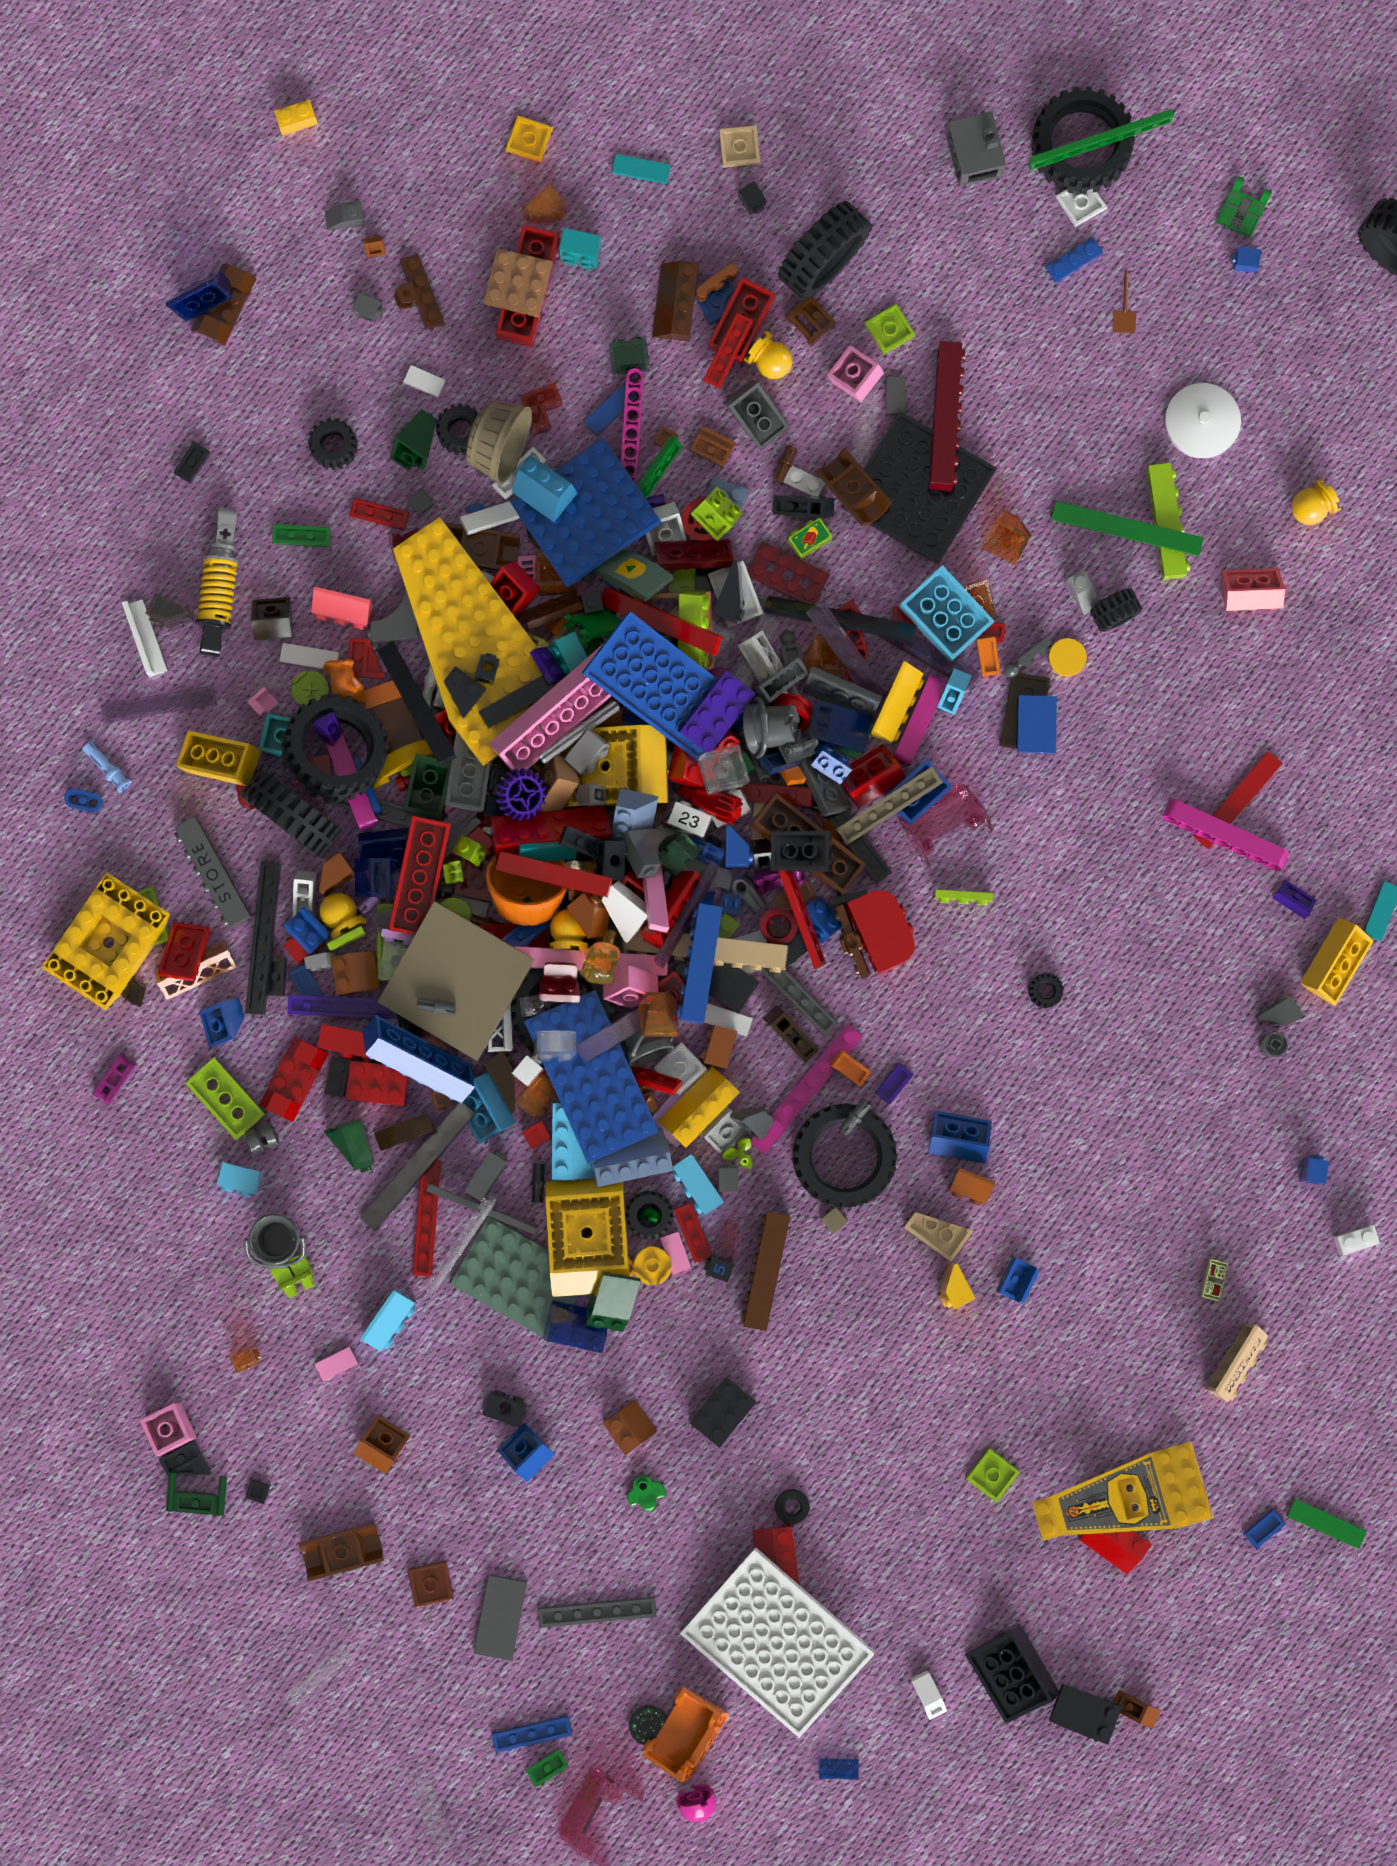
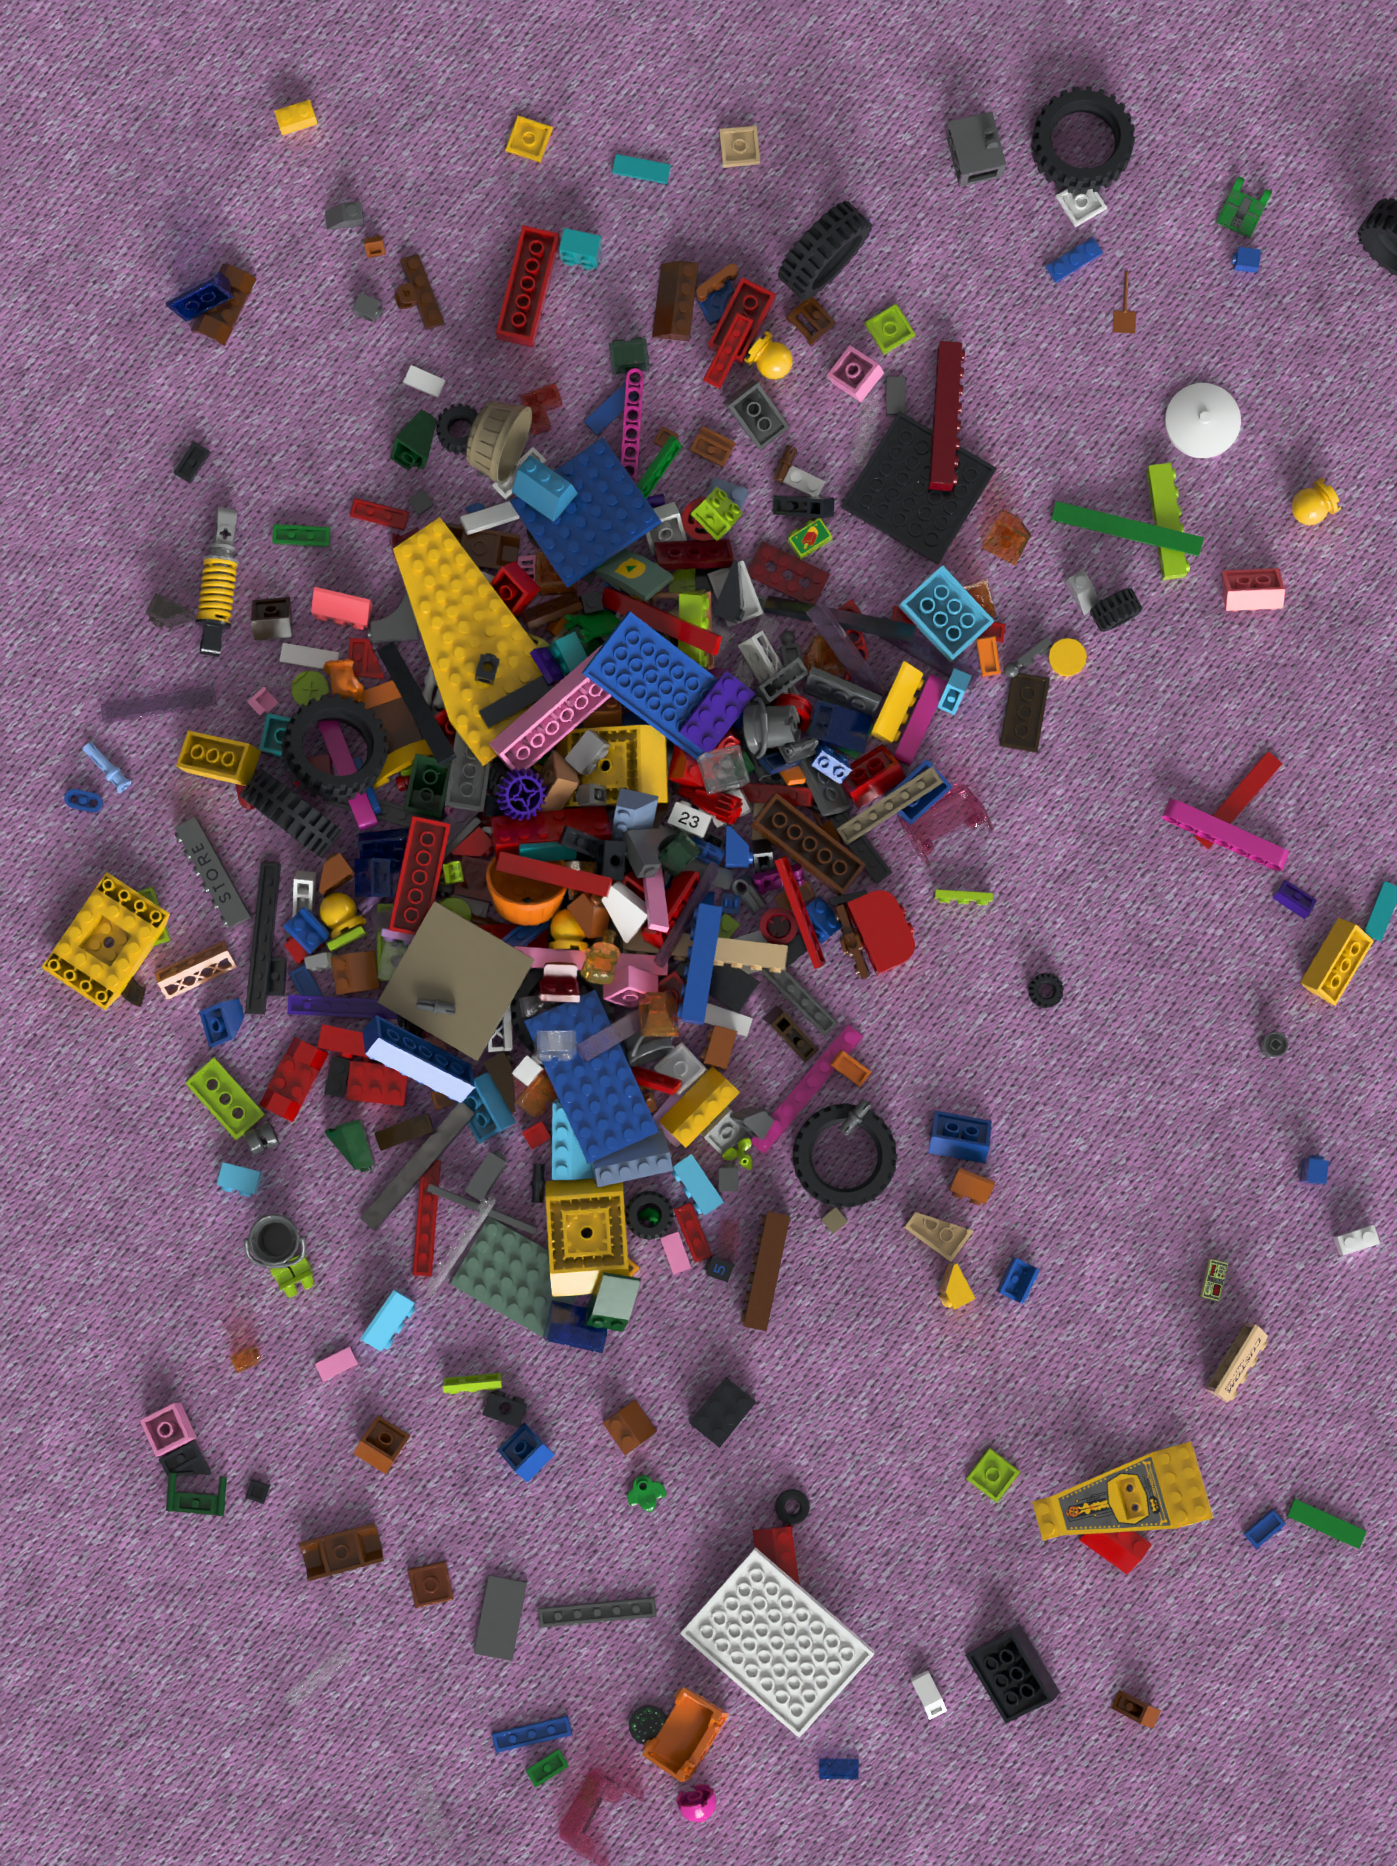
magenta plate [93,1053,137,1106] -> none
white fence [122,599,168,677] -> none
red tile [157,922,211,982] -> none
black tyre [308,418,358,470] -> none
dark purple slope [312,712,343,746] -> none
black wing [444,666,486,719] -> none
lime bracket [452,835,487,866] -> none
medium nougat plate [484,248,553,317] -> none
clear orange slope [523,183,567,223] -> none
light grey axle [539,701,620,763] -> none
yellow tile [633,1247,672,1285] -> none
black brick [738,181,766,215] -> none
black slope [771,831,832,872] -> none
reddish brown piece [815,448,892,527] -> none
dark purple tile [875,1063,914,1105] -> none
blue tile [1017,695,1057,754] -> none
green tile [1028,109,1174,170] -> none
black slope [1048,1683,1122,1745] -> none
dark grey slope [1256,995,1303,1026] -> none
none -> lime plate [443,1373,502,1394]

